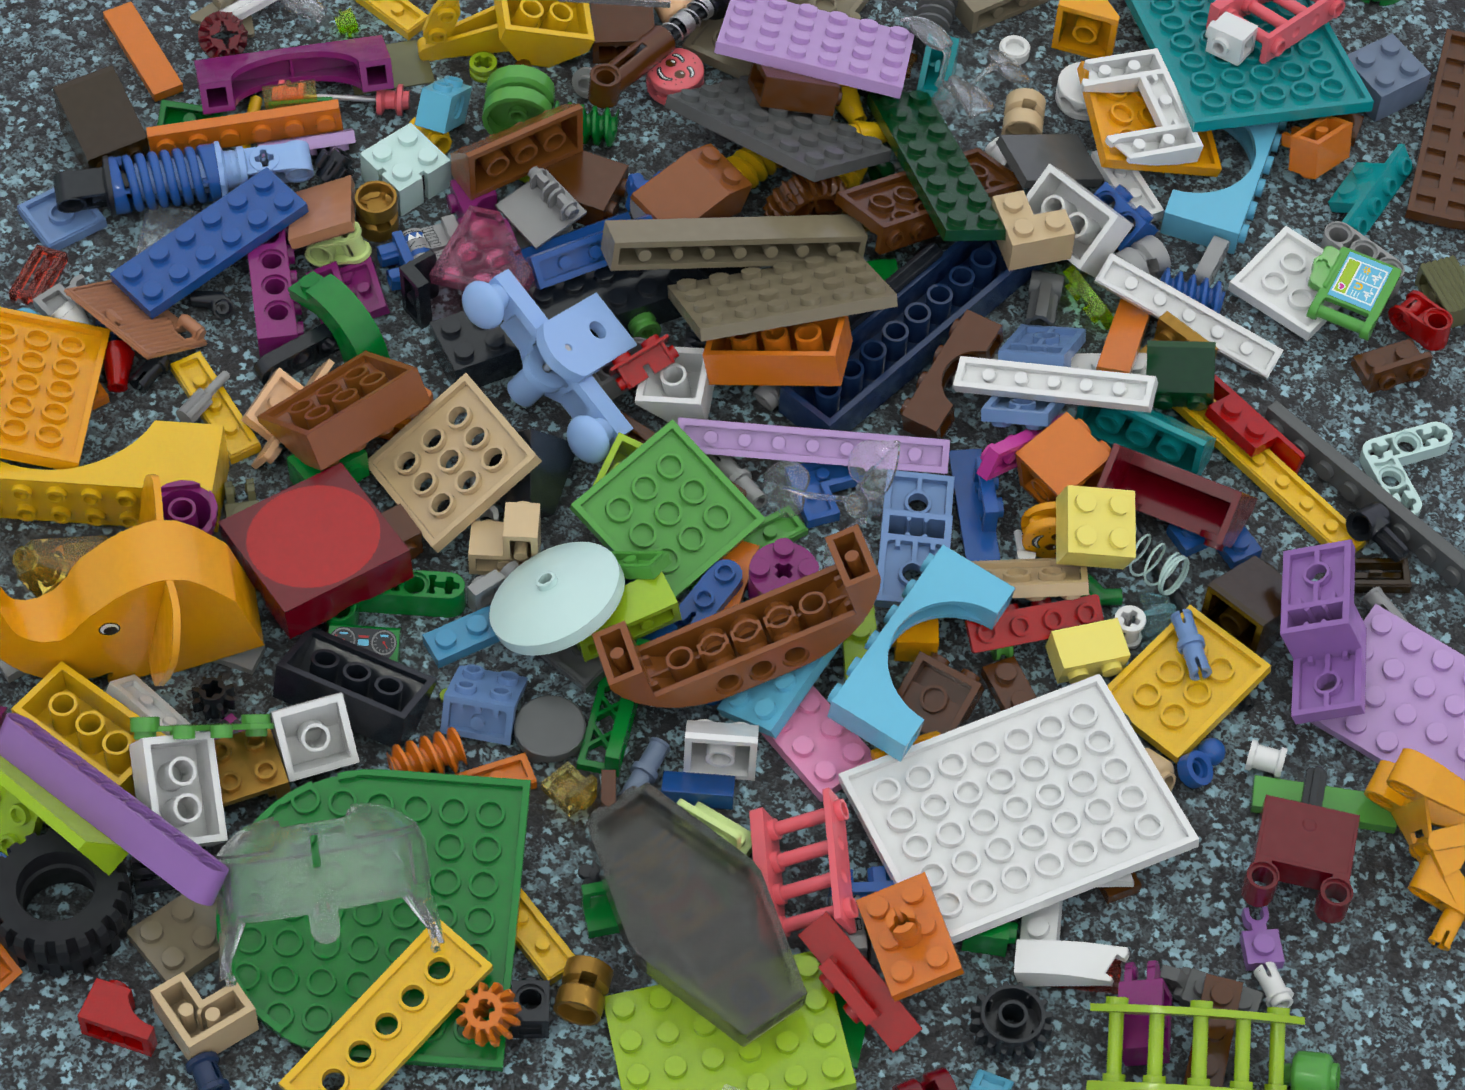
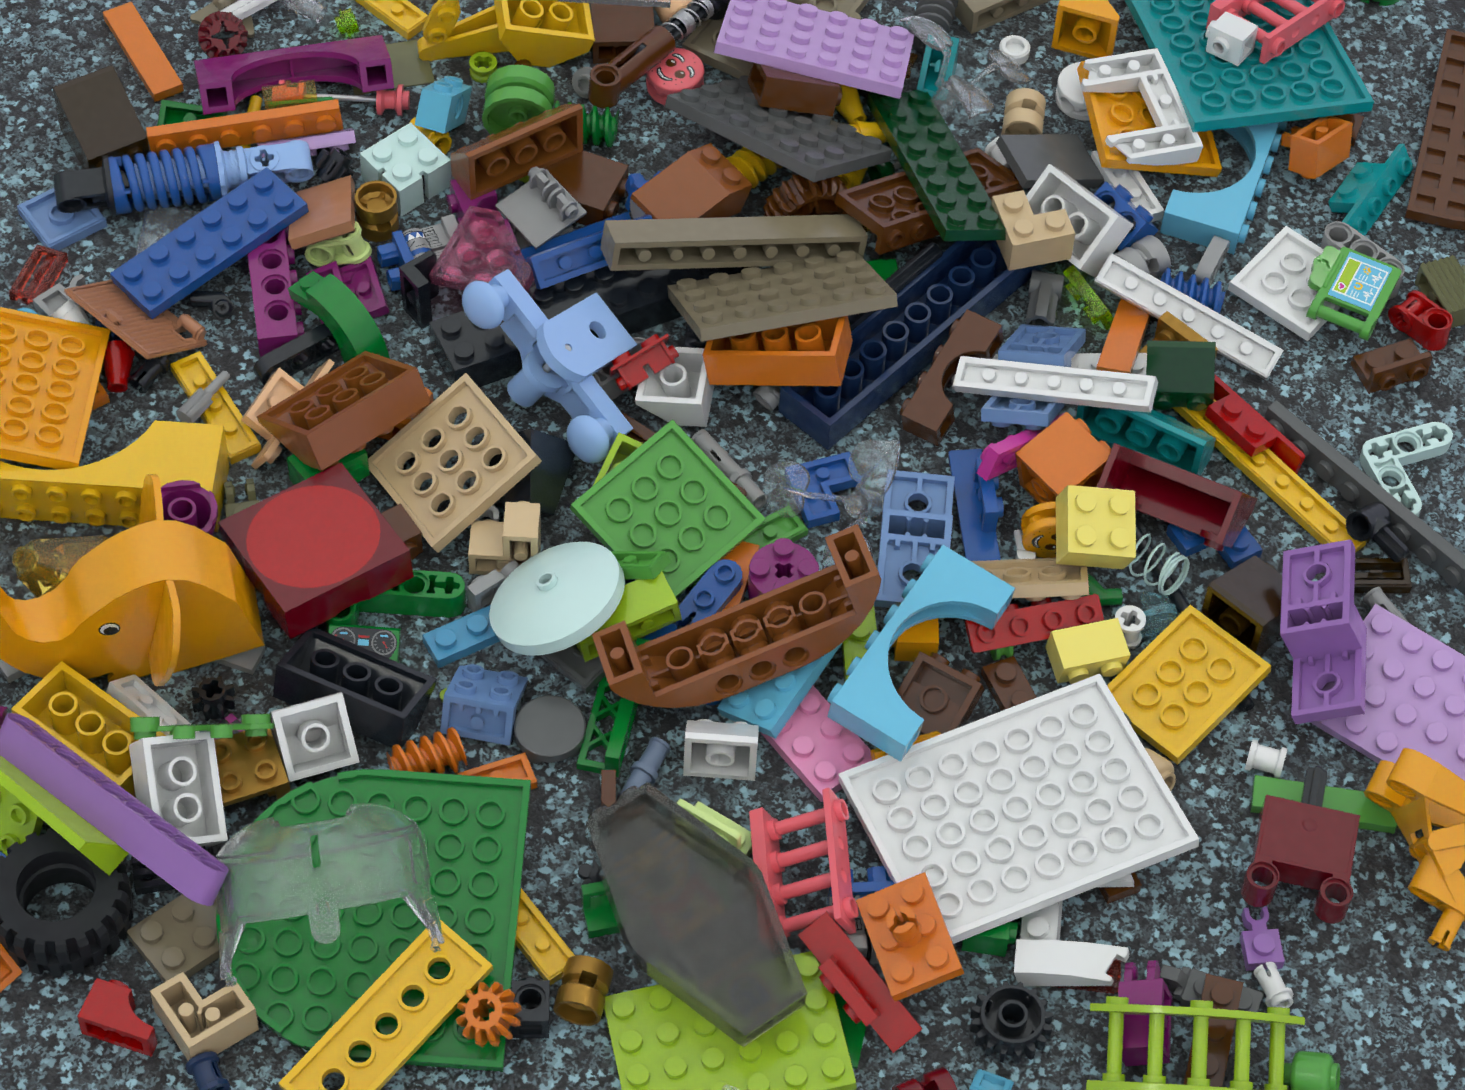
clear yellow bracket [541,762,597,817] -> none
bright green bush [628,312,661,339] -> none
blue slope [661,770,735,810] -> none
lavender plate [678,417,950,474] -> none
medium blue pin [1170,609,1212,681] -> none
blue plate [1177,738,1226,789] -> none
sand blue brick [1347,33,1431,122] -> none

